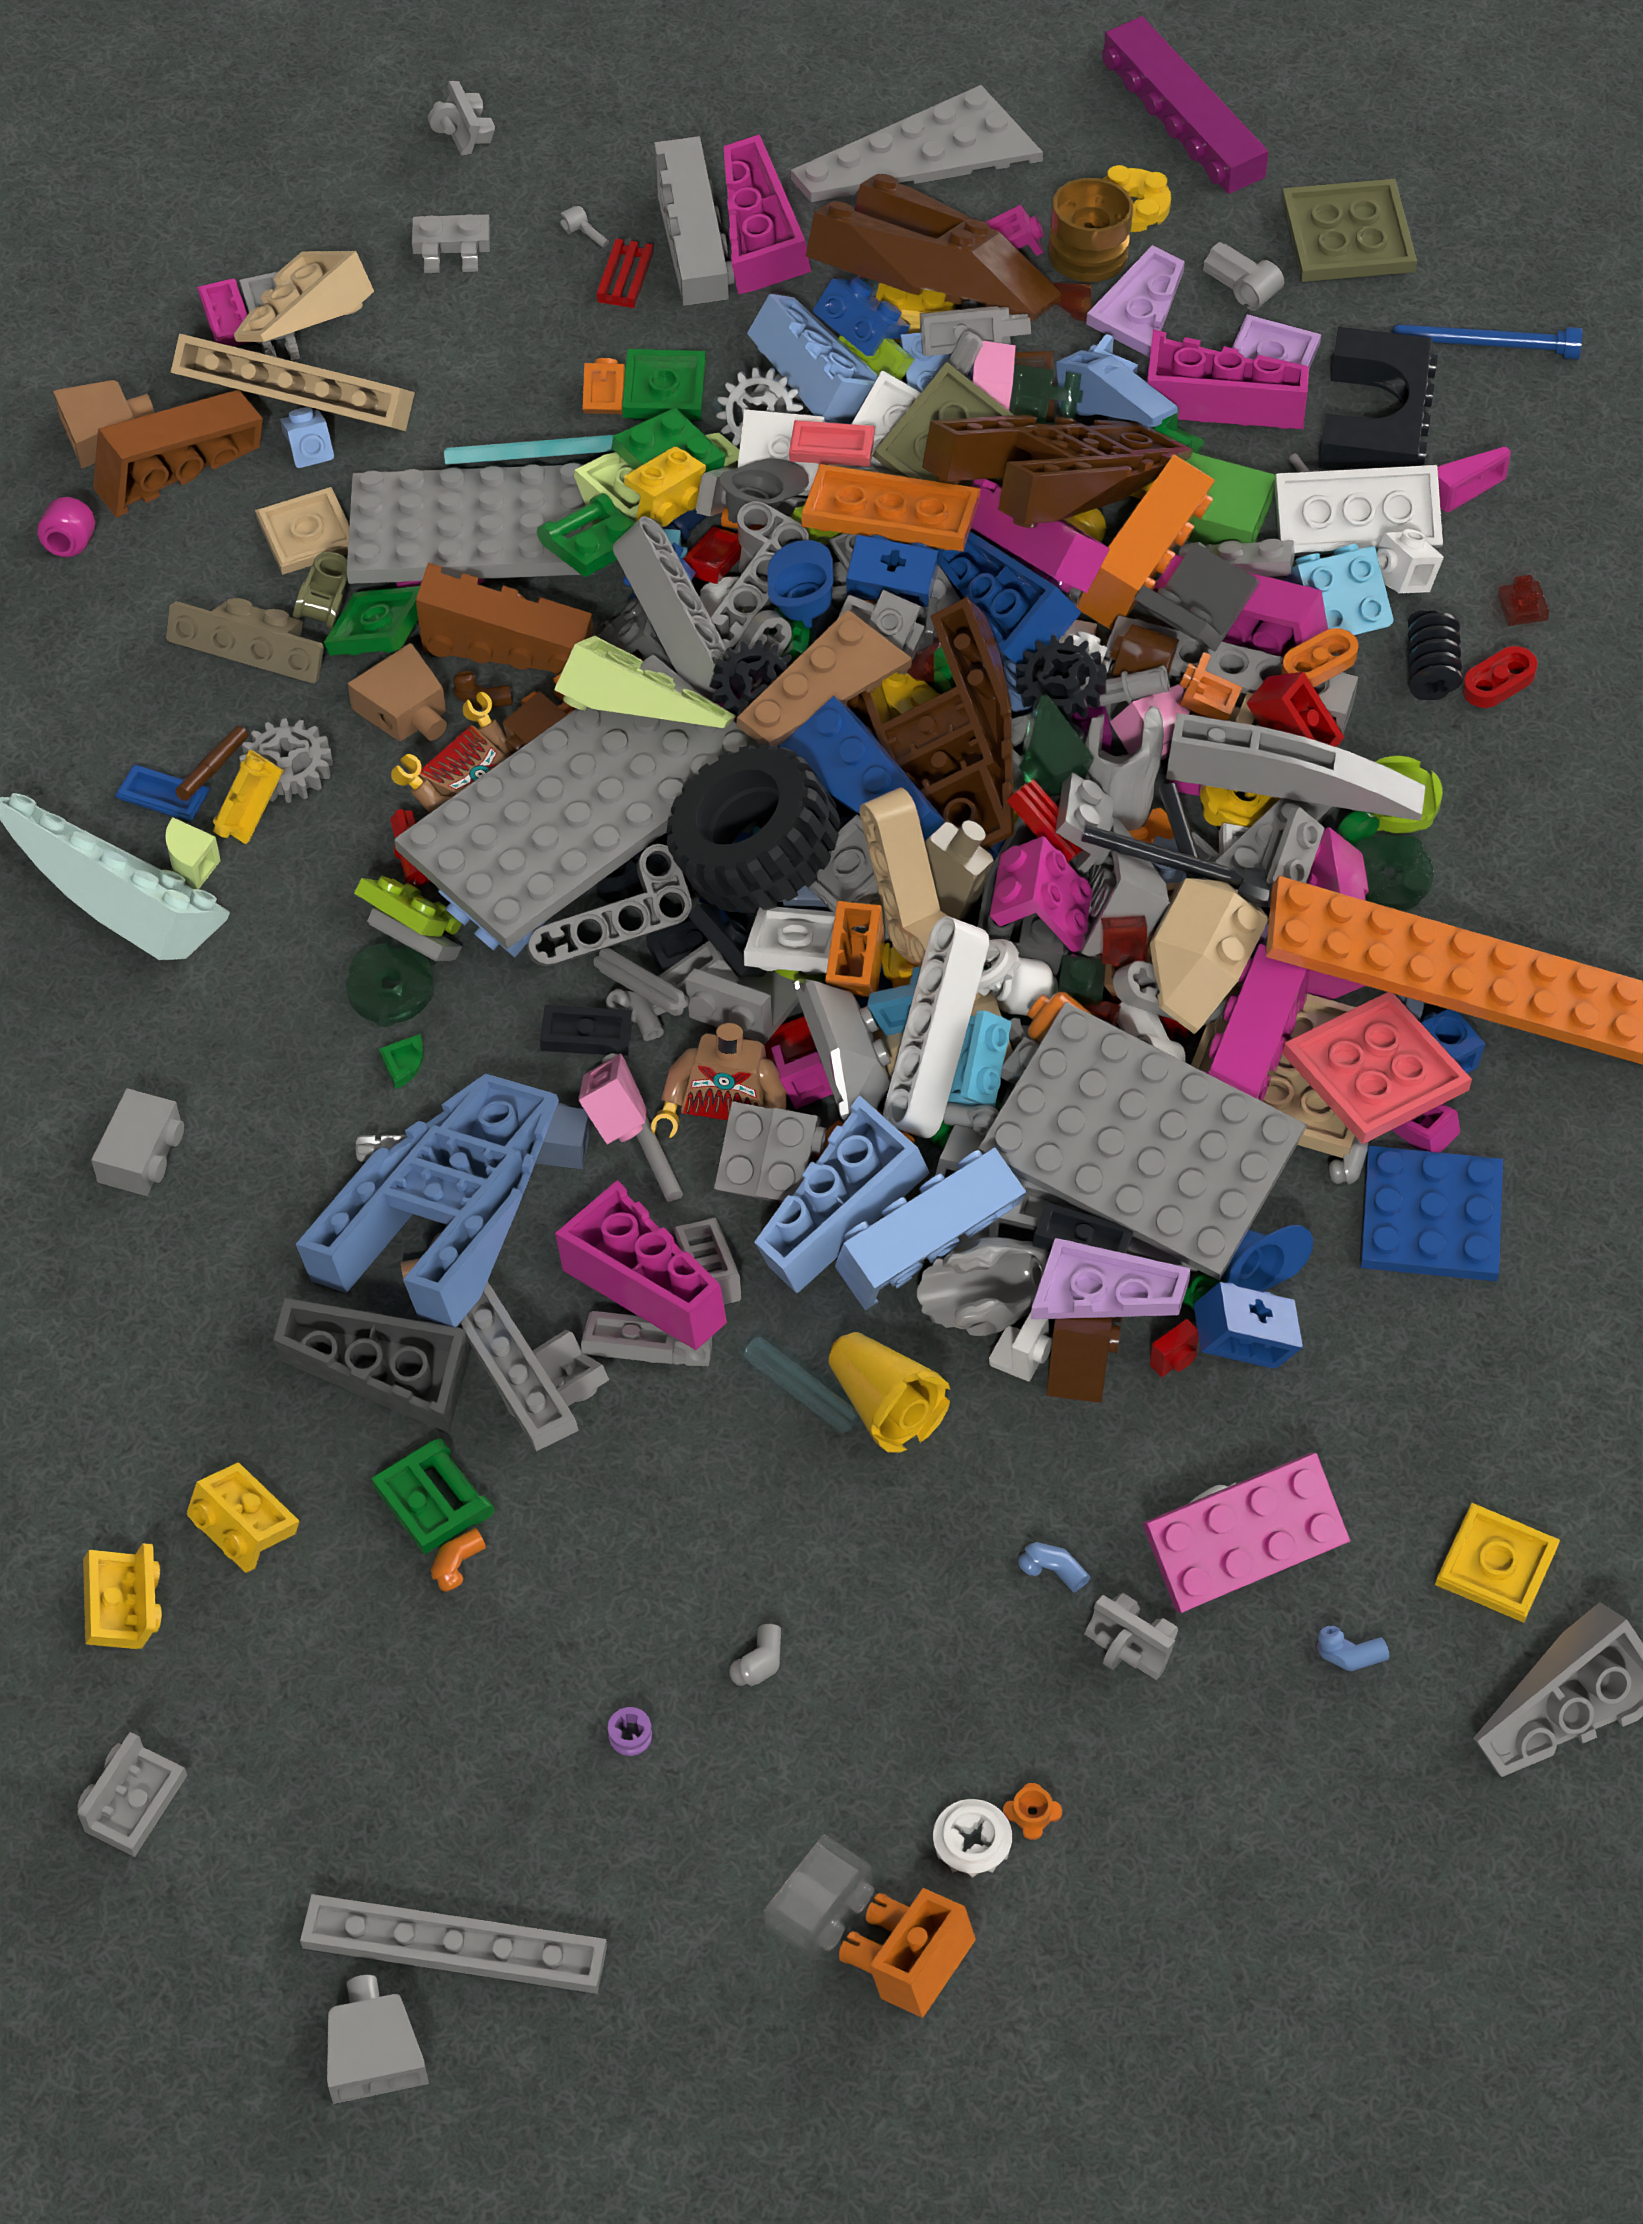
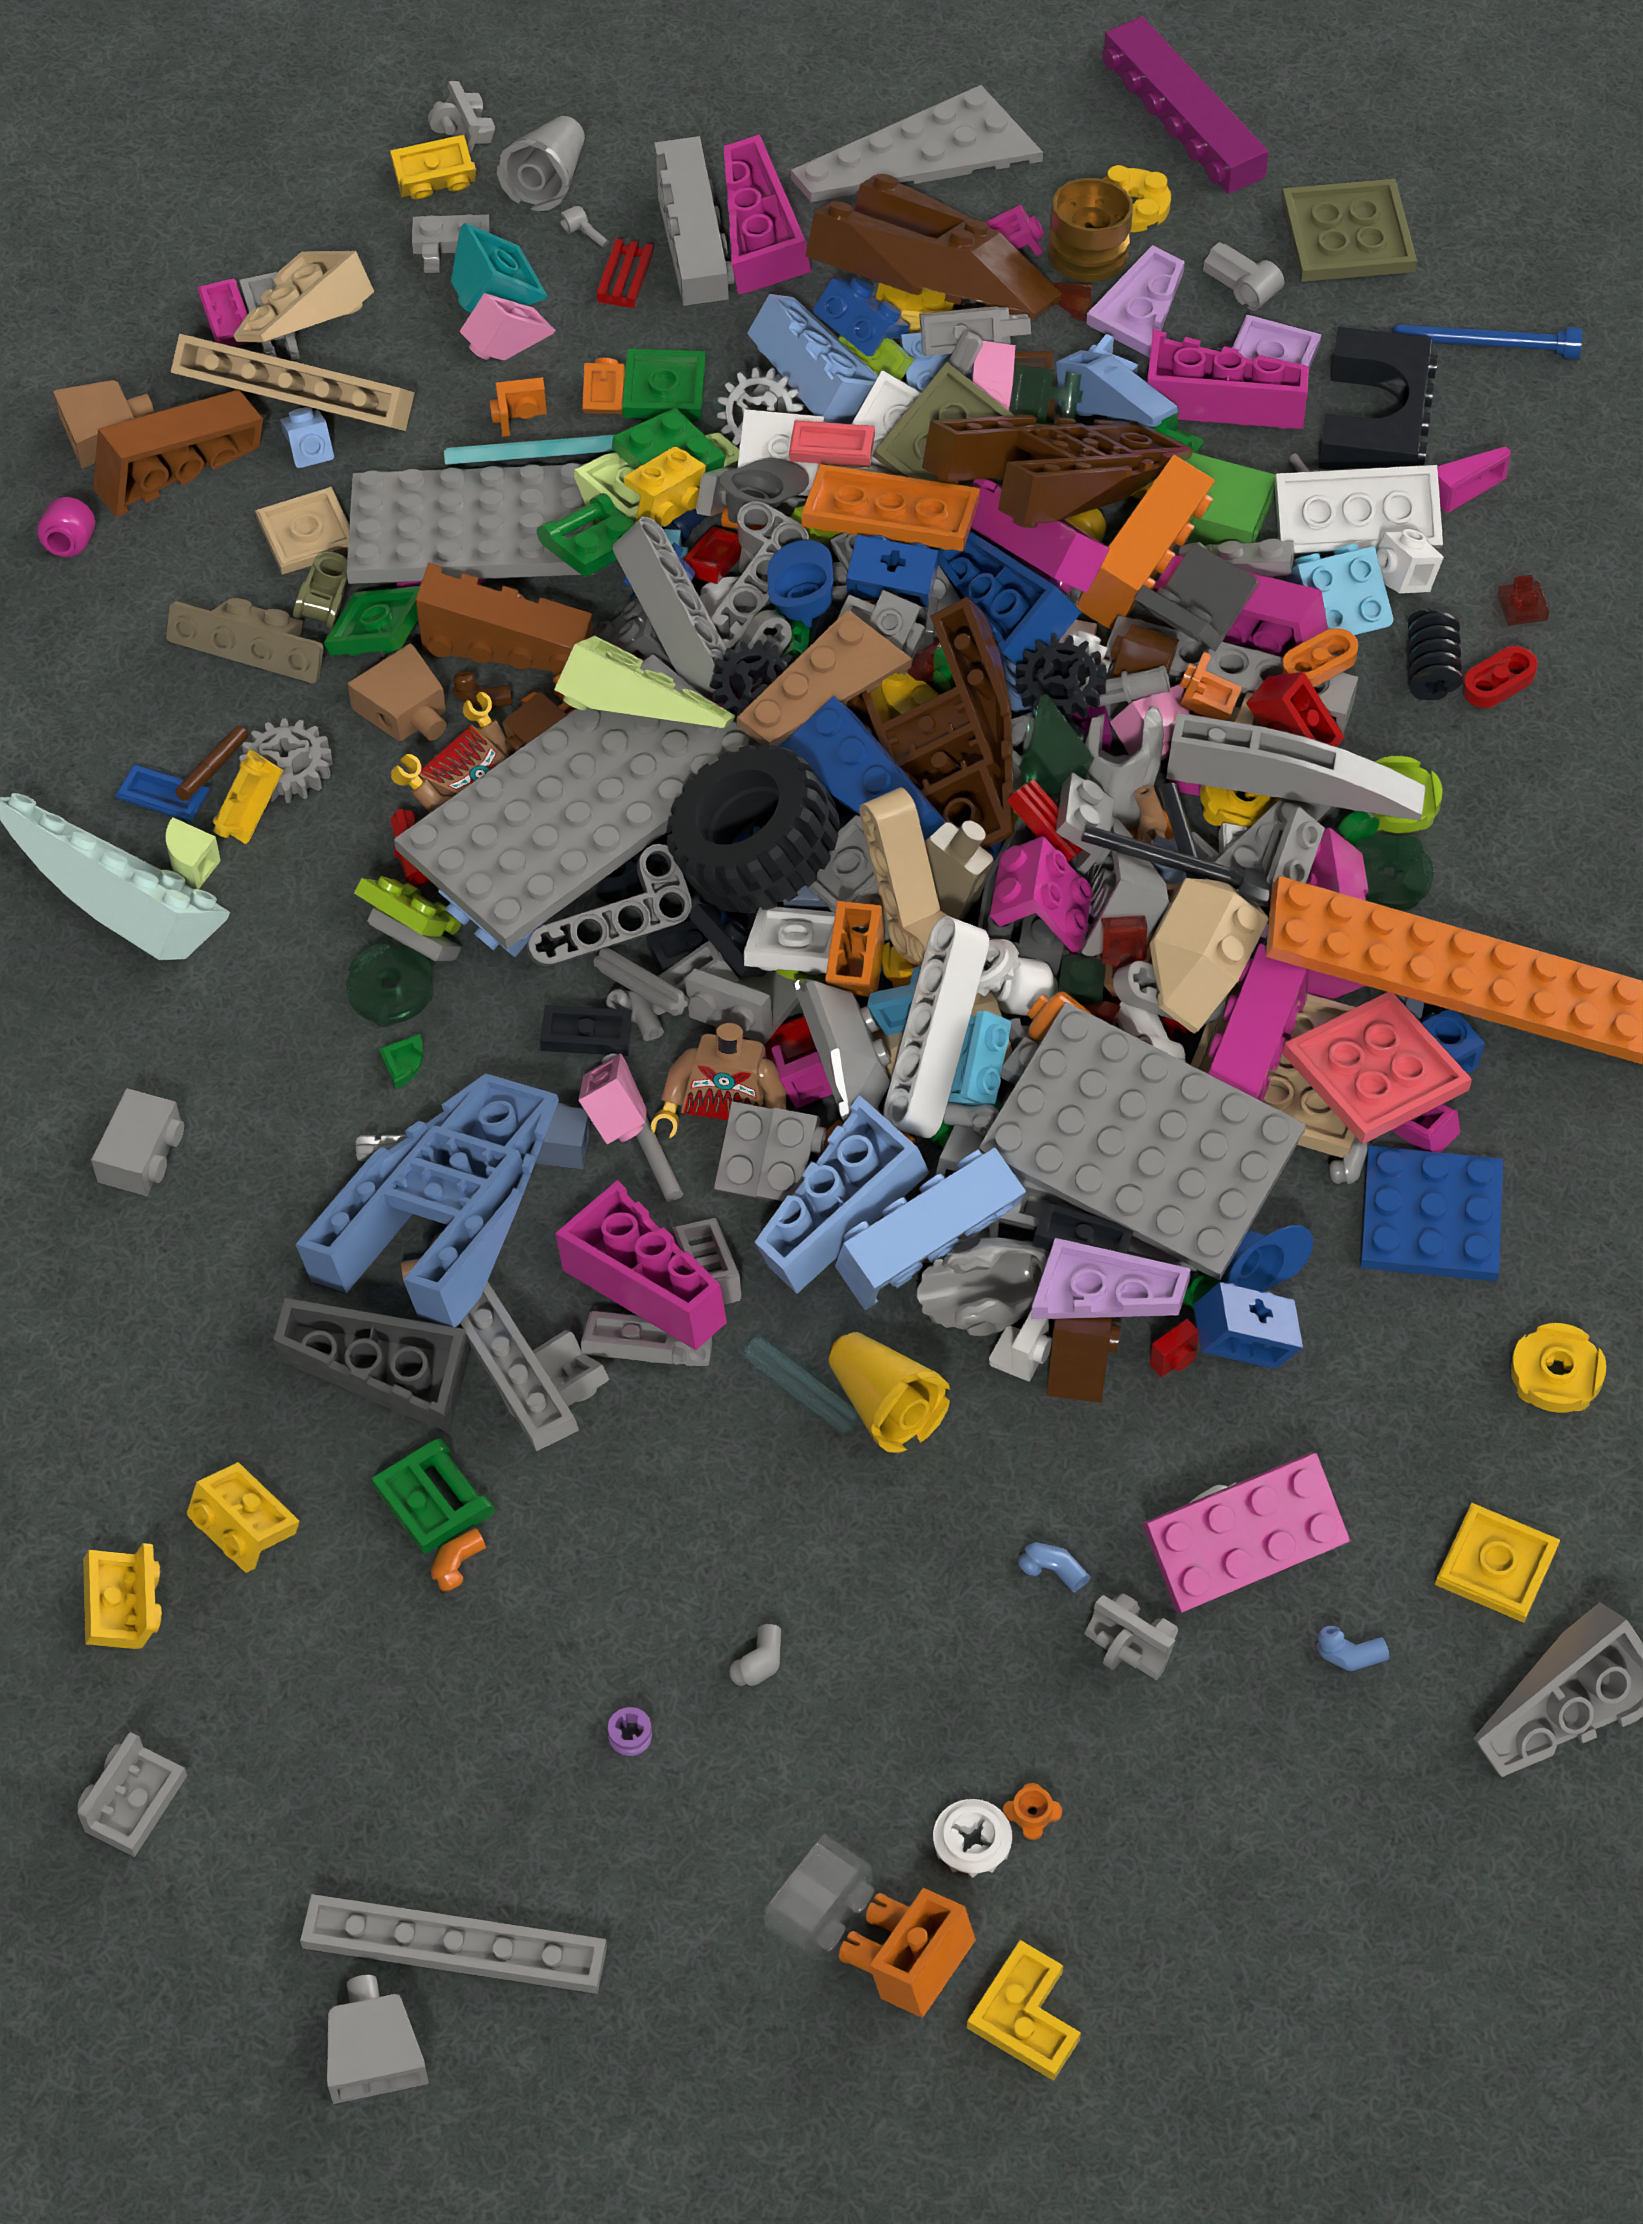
none -> yellow bracket [390,135,476,199]
none -> teal slope [451,223,548,313]
none -> bright pink slope [459,293,555,361]
none -> orange bracket [490,377,547,437]
none -> light grey cone [497,116,585,211]
none -> yellow plate [967,1940,1081,2081]
none -> medium nougat arm [1134,785,1167,844]
none -> yellow plate [1511,1323,1606,1413]

